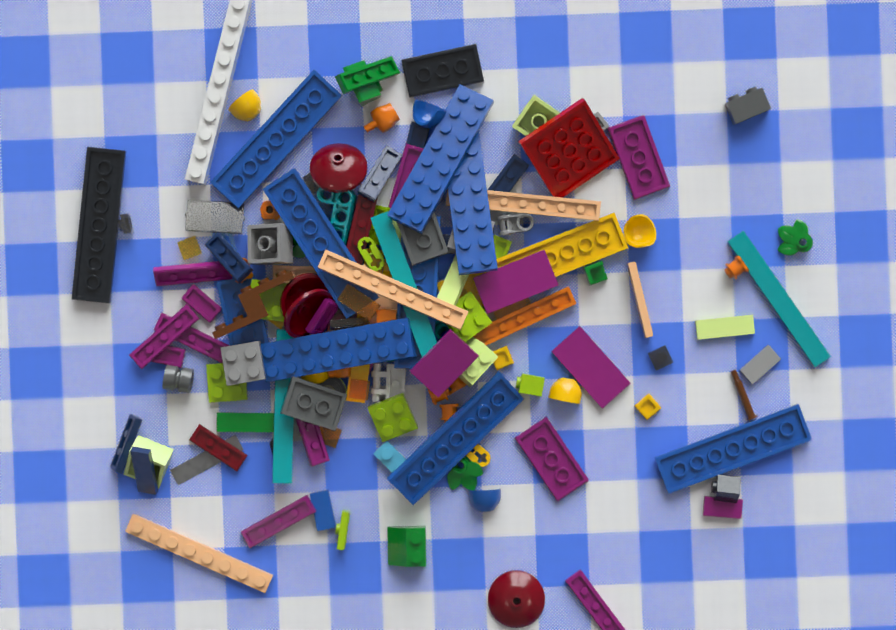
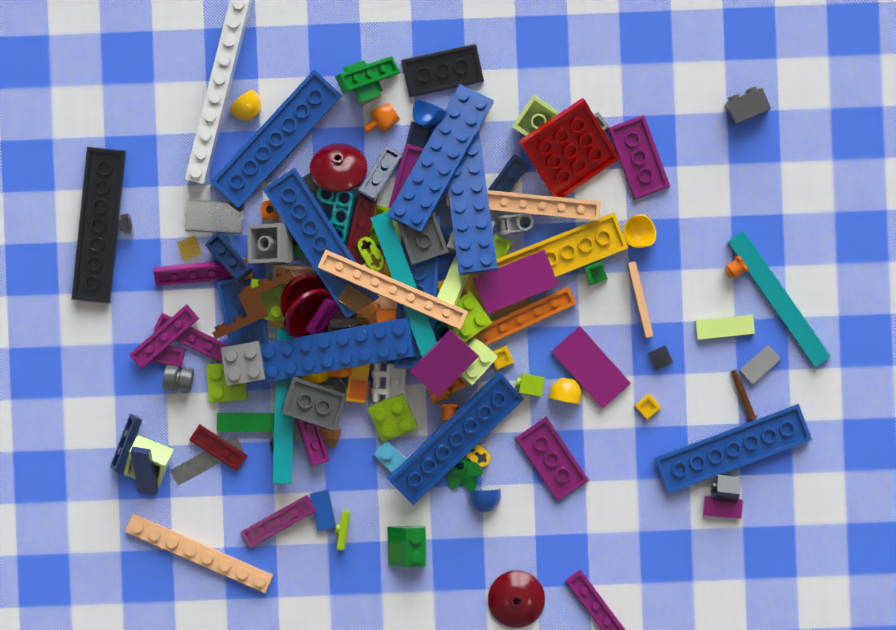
magenta tile [181,284,222,323] -> none
green plate [778,219,813,256] -> none

